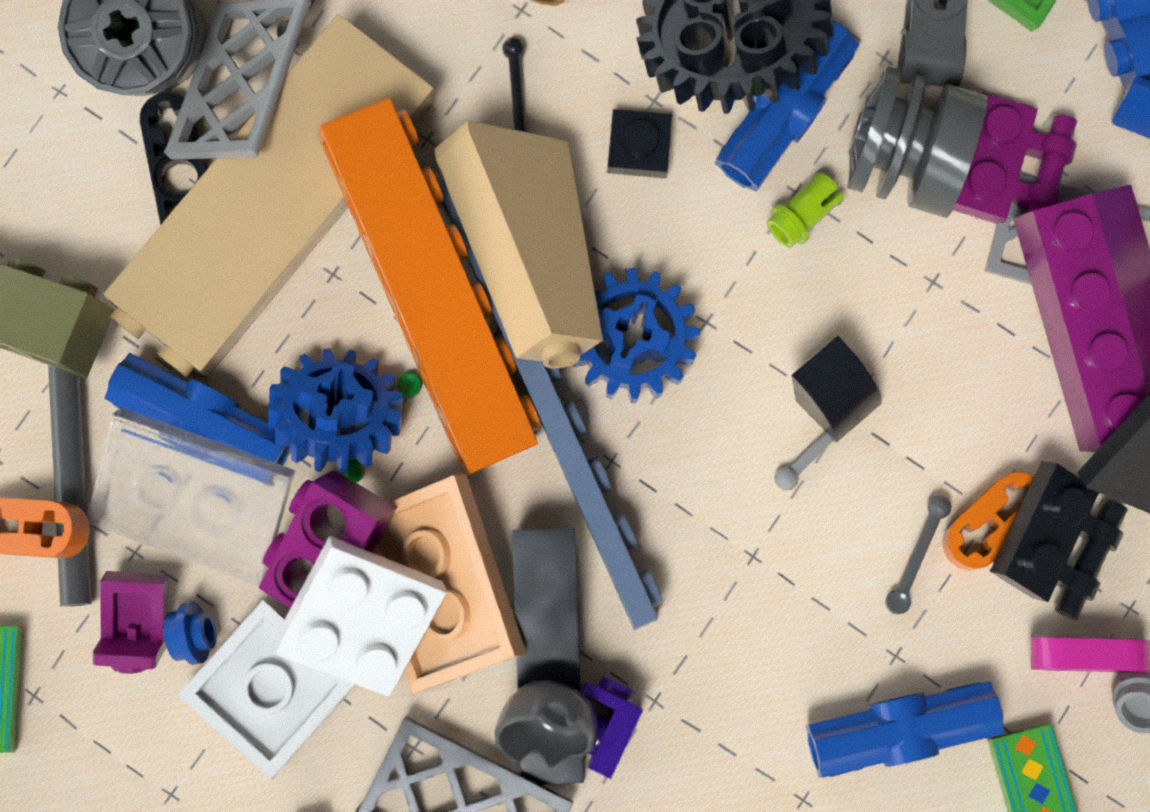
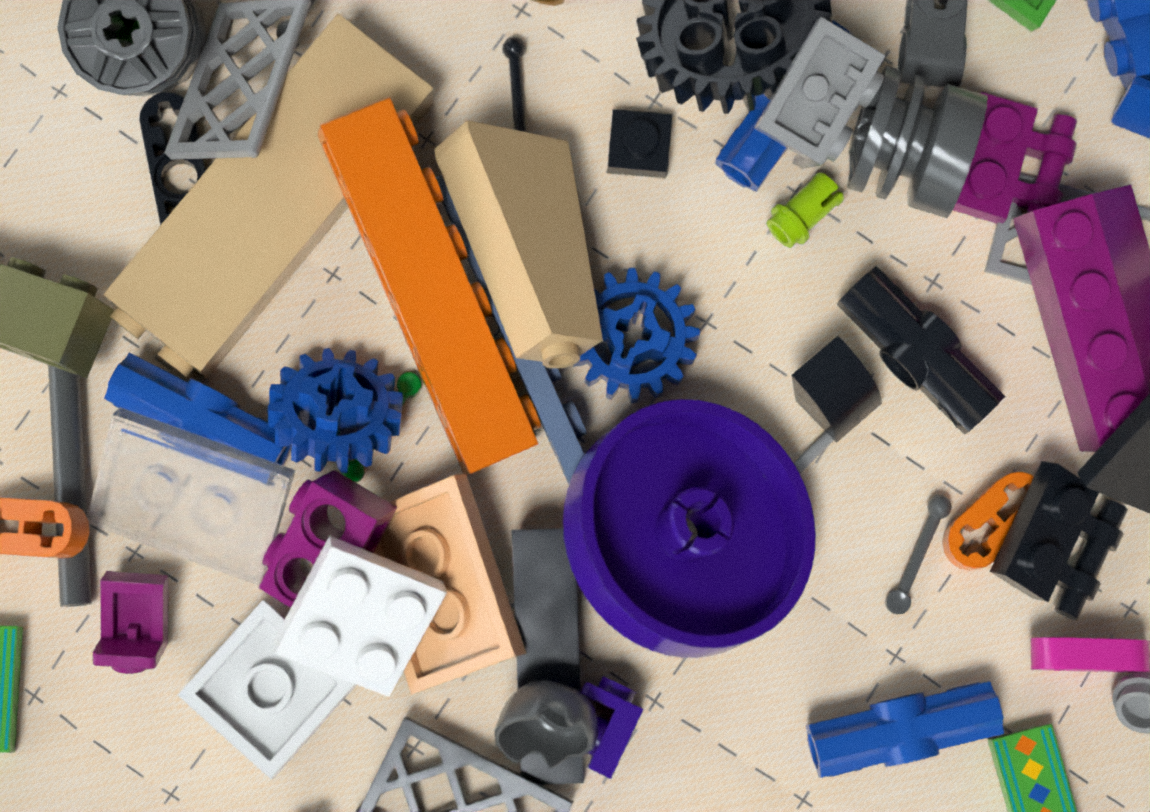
blue plate [163,601,217,665] -> none
none -> dark purple piece [563,399,816,658]
none -> light grey bracket [754,17,886,169]
none -> black piece [836,266,1006,435]

